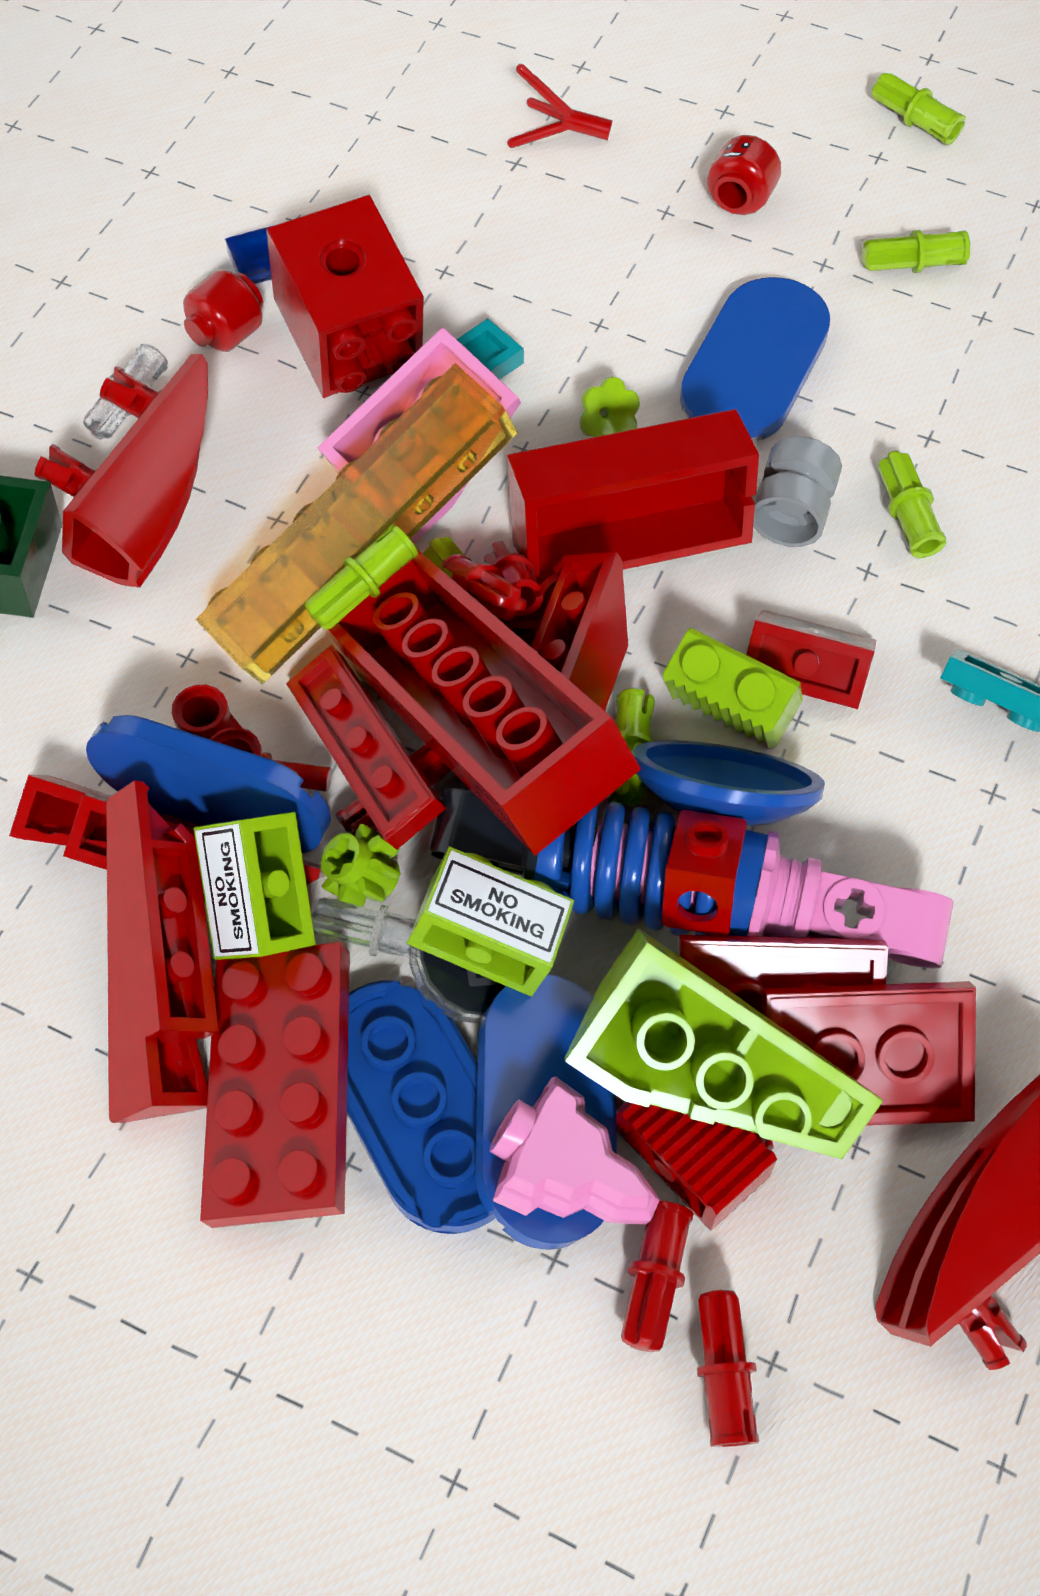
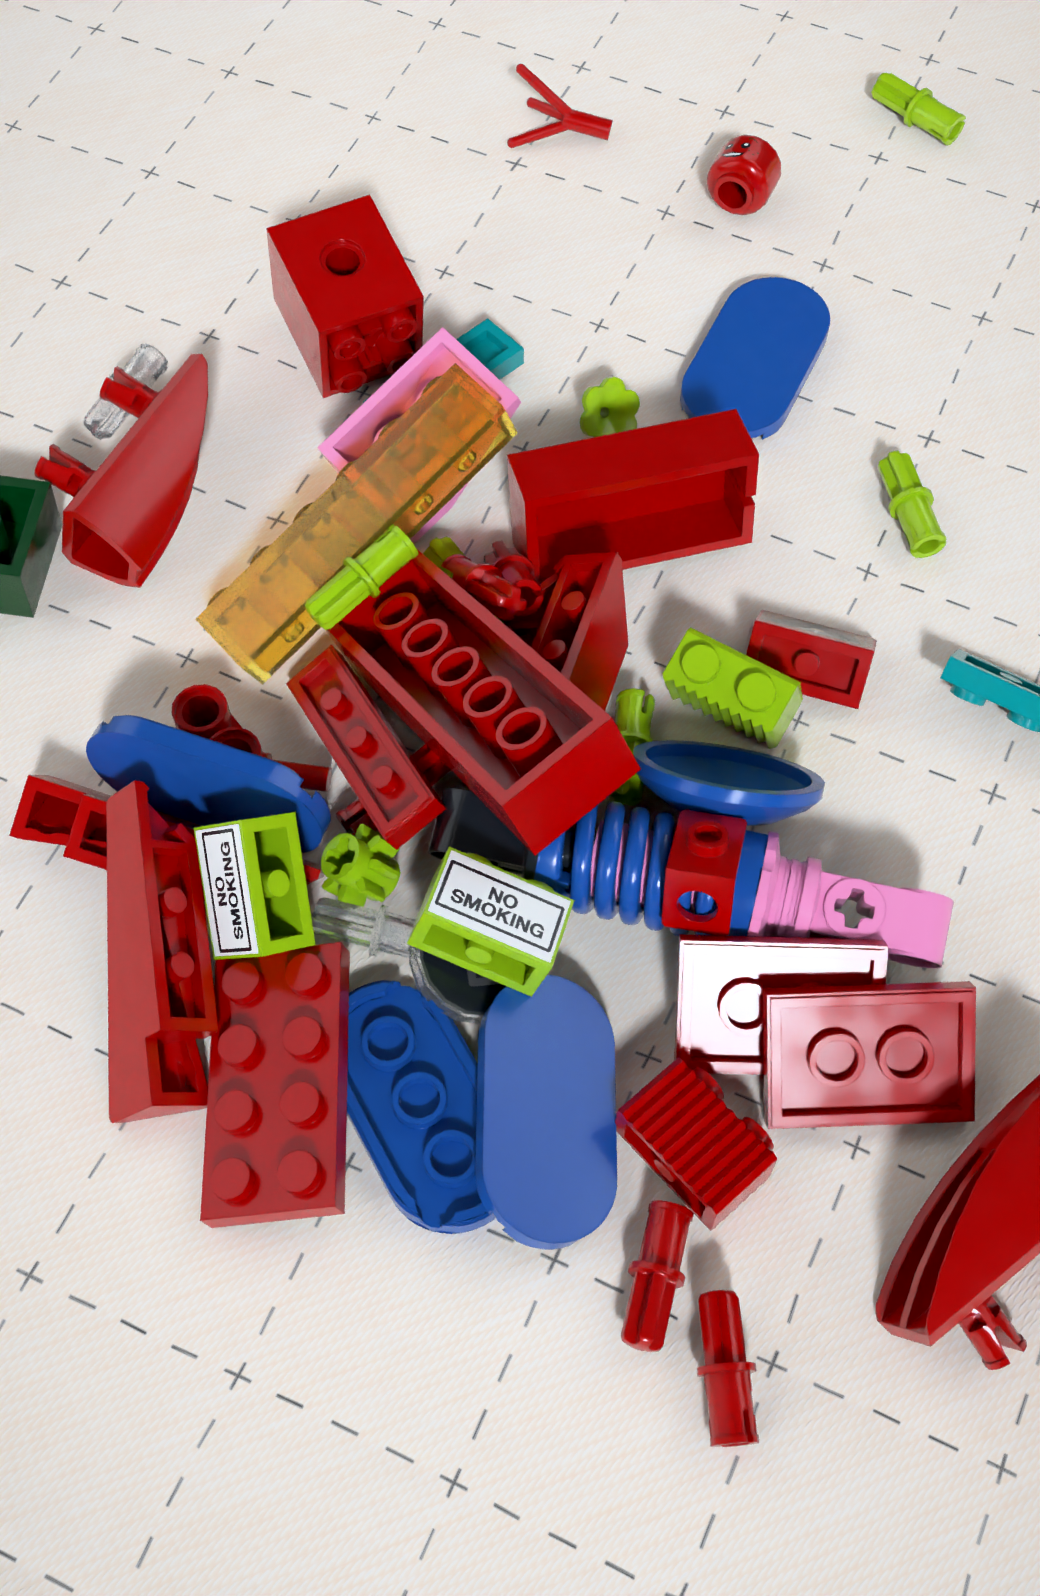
red head [183,270,264,352] -> none
clear blue tile [225,225,275,284] -> none
bright pink rock [489,1076,660,1225] -> none
lime wedge [564,928,883,1159] -> none
light grey wheel [753,436,842,547] -> none
lime axle [862,230,970,273] -> none

